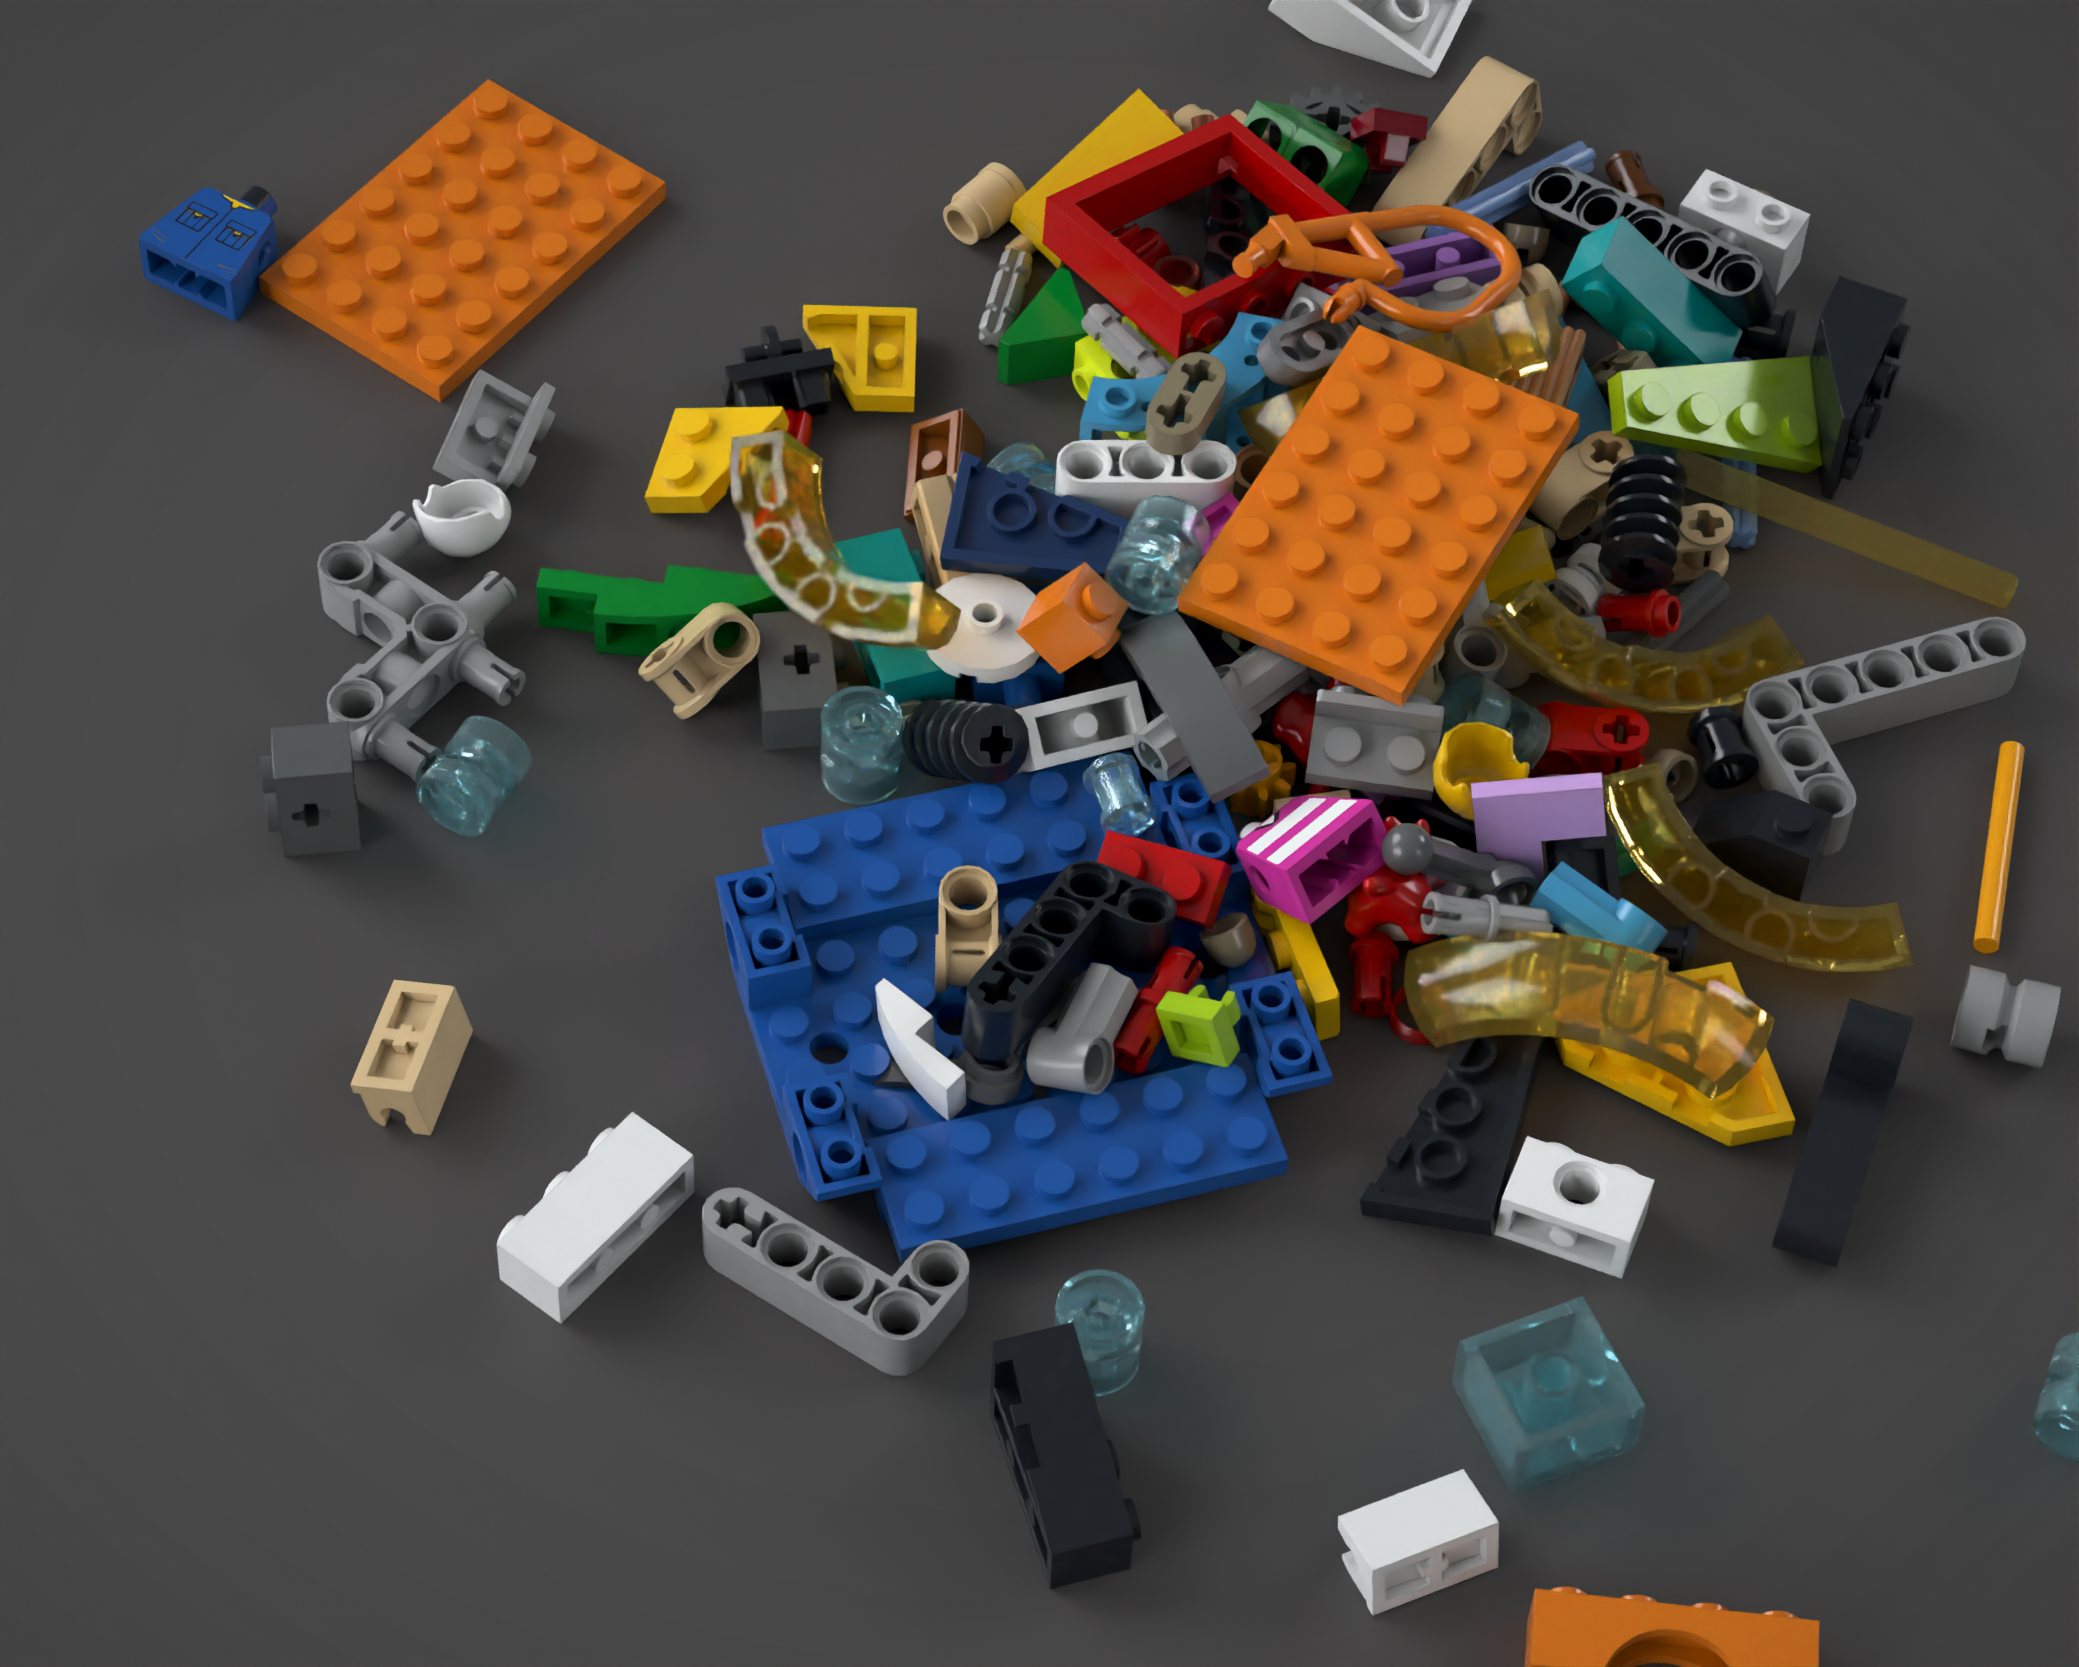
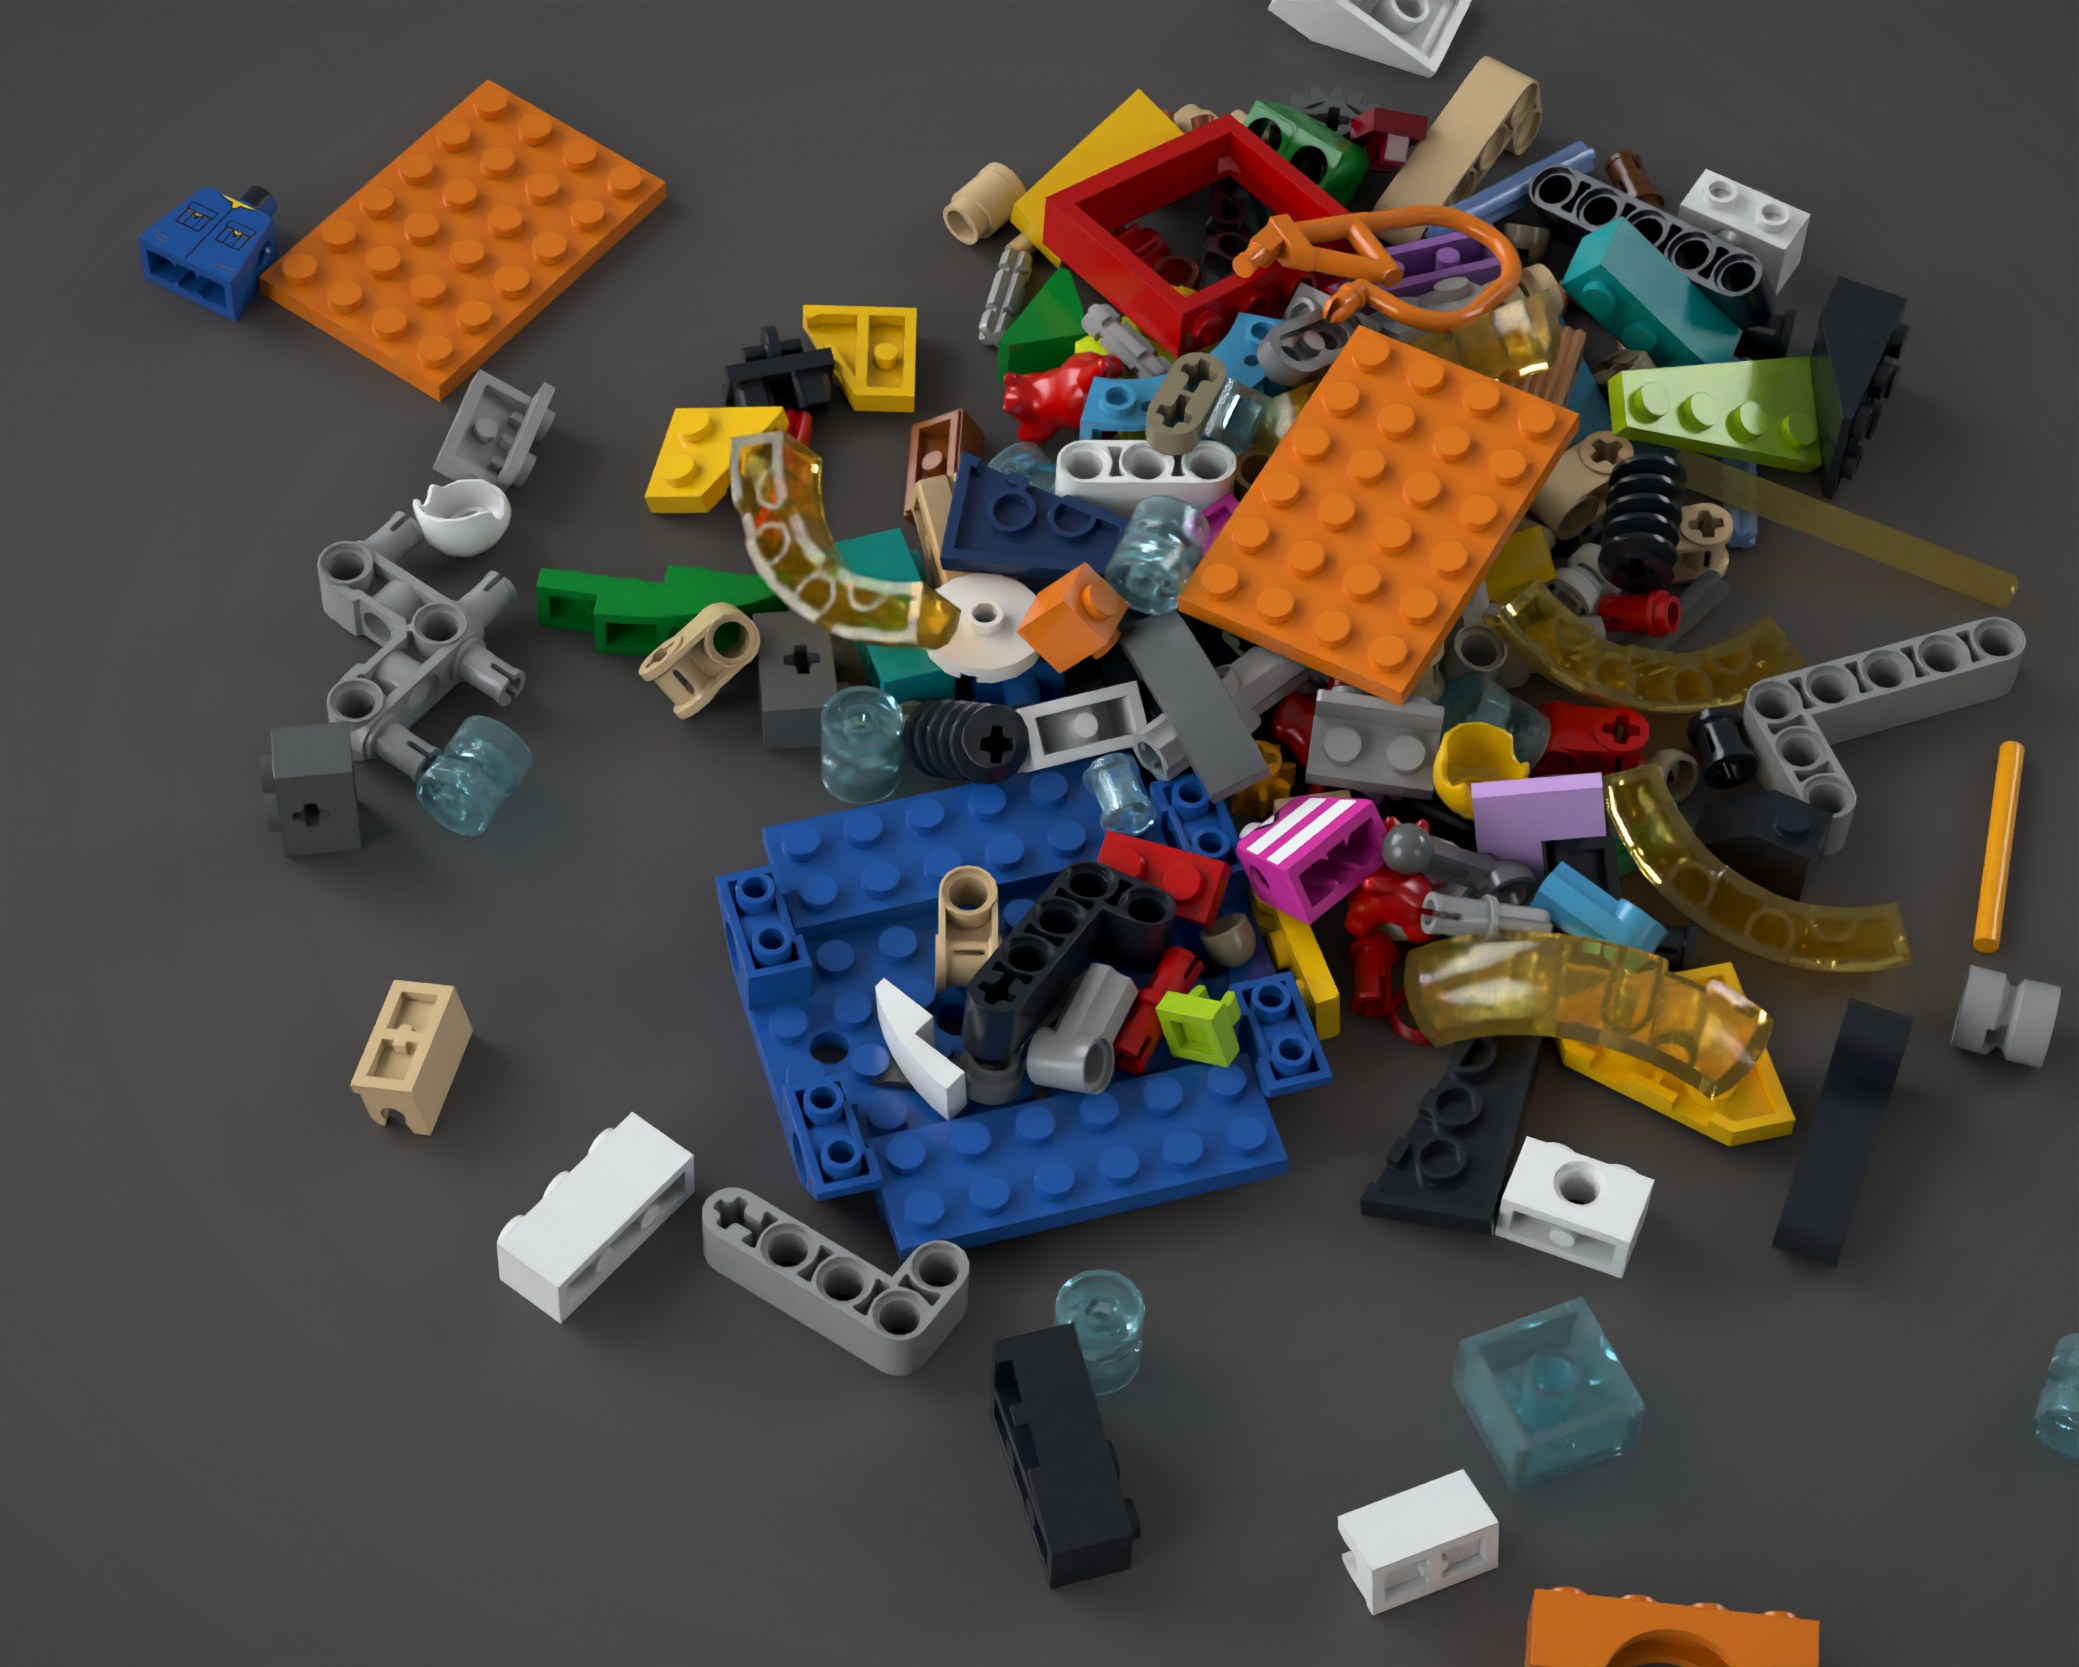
none -> red animal [1003,351,1124,445]
none -> clear light blue slope [1203,377,1272,454]

